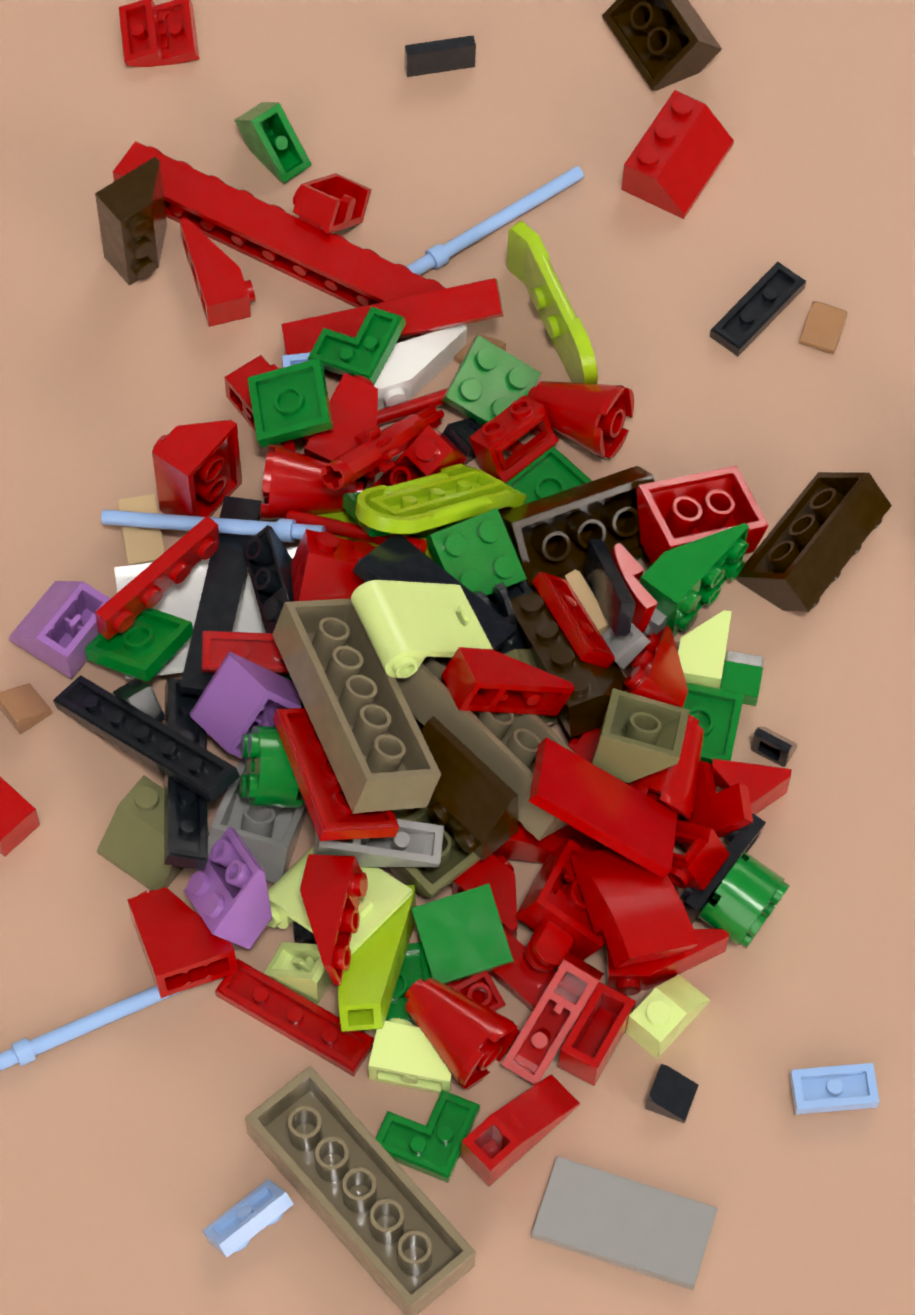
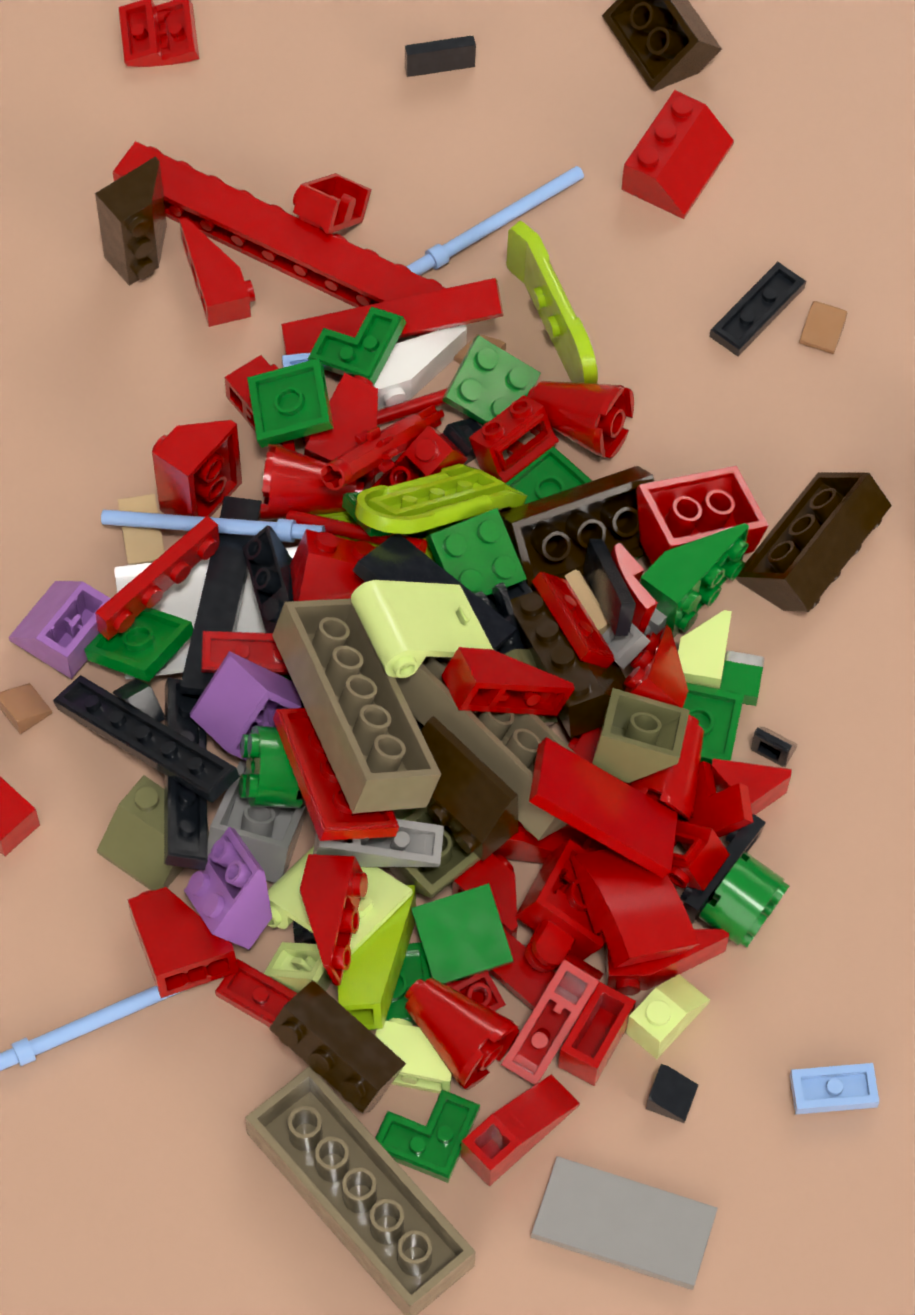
light blue plate [202,1179,294,1257] -> none
green slope [234,102,312,183] -> none
none -> dark brown slope [269,980,406,1113]

